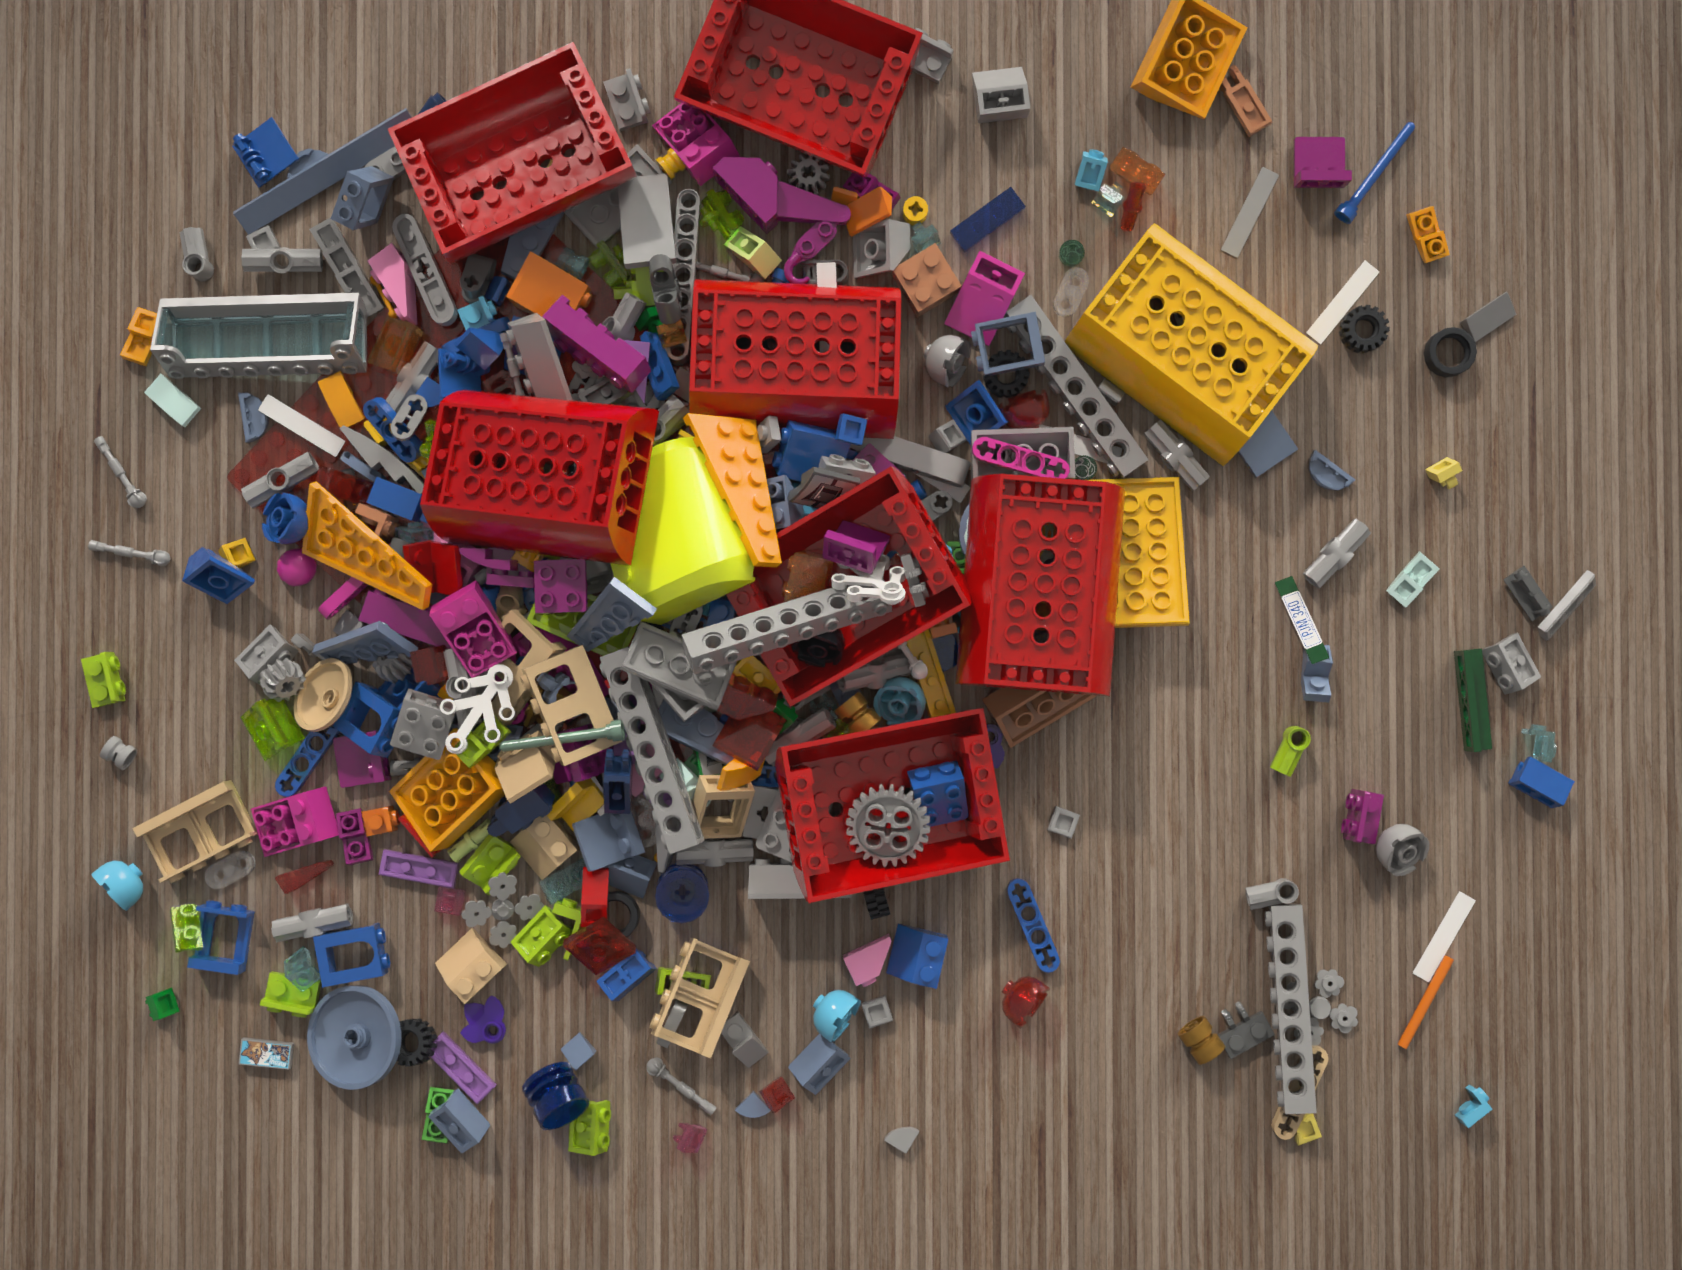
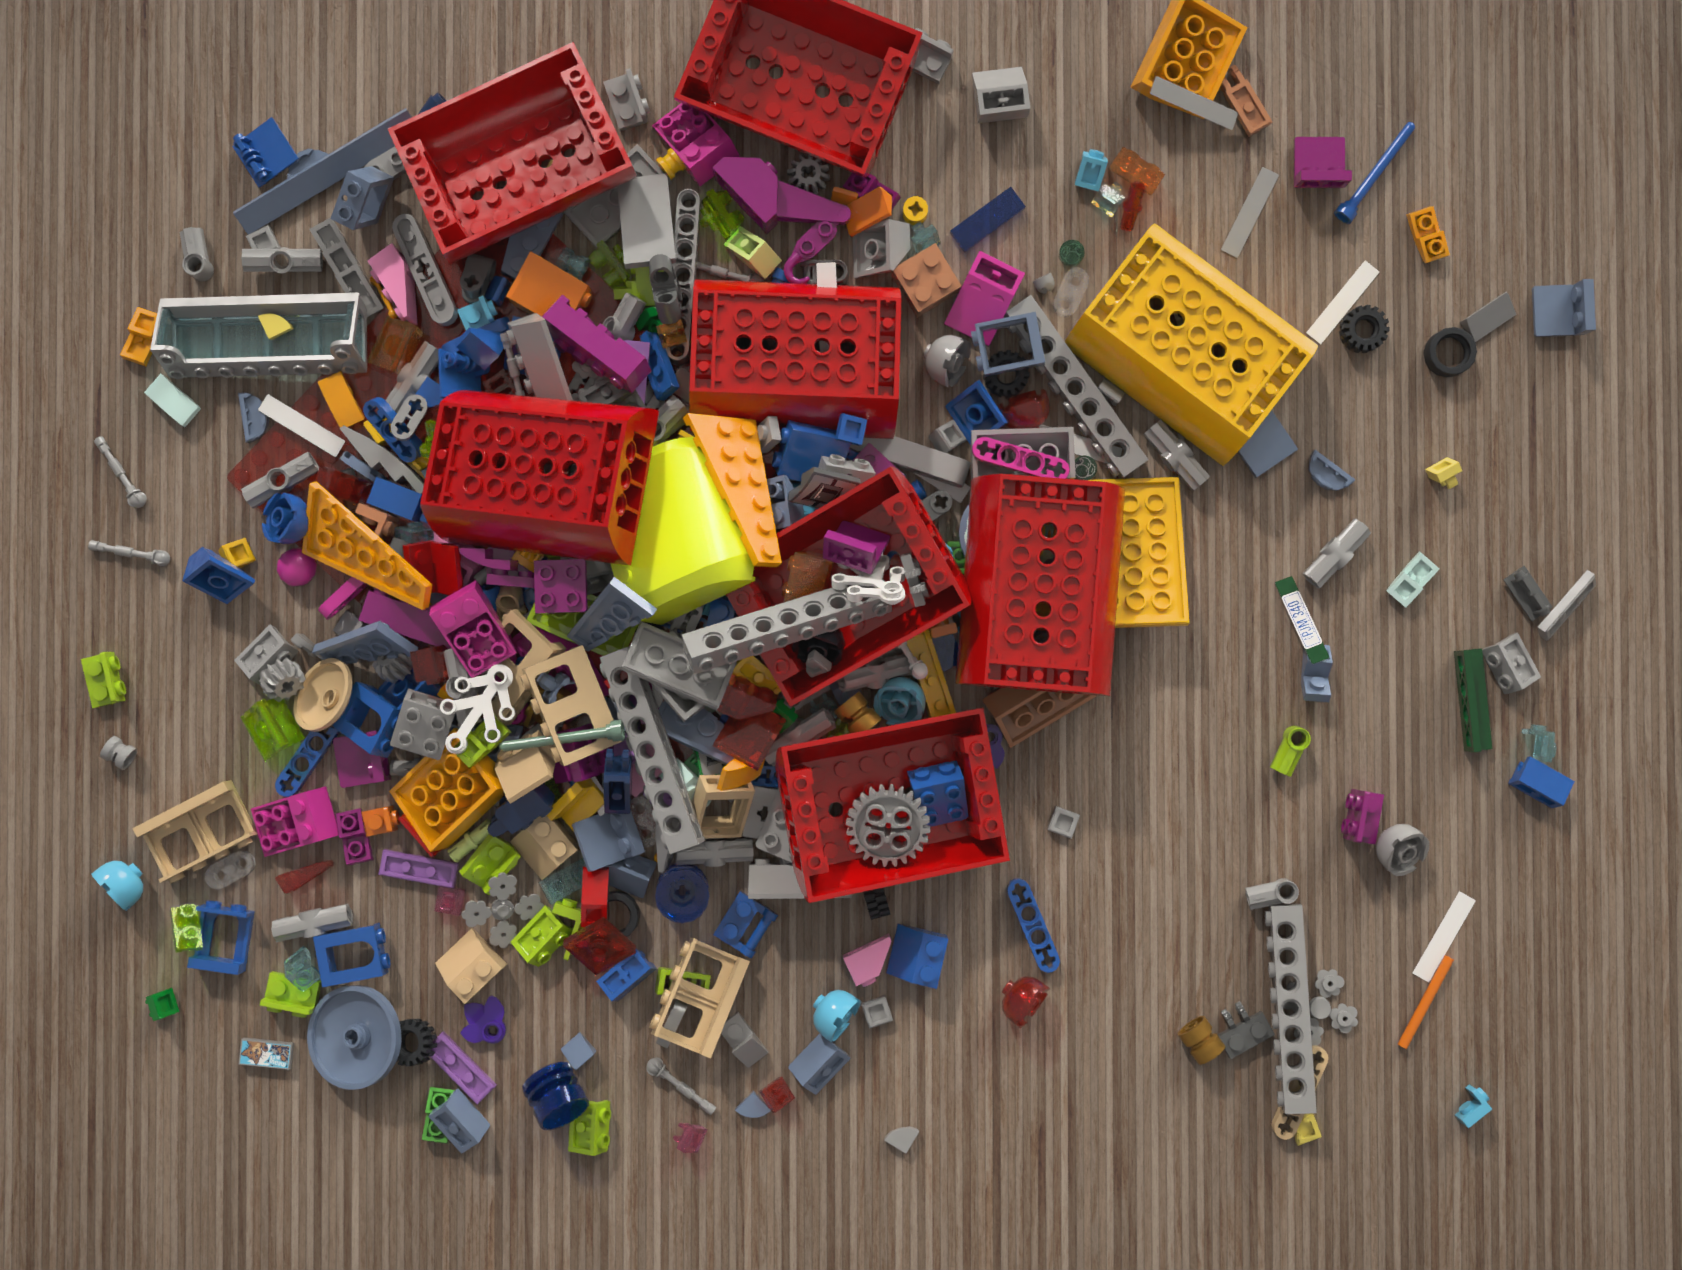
none -> light yellow tile [258,313,294,340]
none -> blue plate [713,891,778,959]
none -> light grey tile [806,650,832,678]
none -> light grey hinge [1033,273,1055,294]
none -> light grey sticker [1150,76,1238,130]
none -> sand blue bracket [1532,279,1596,337]

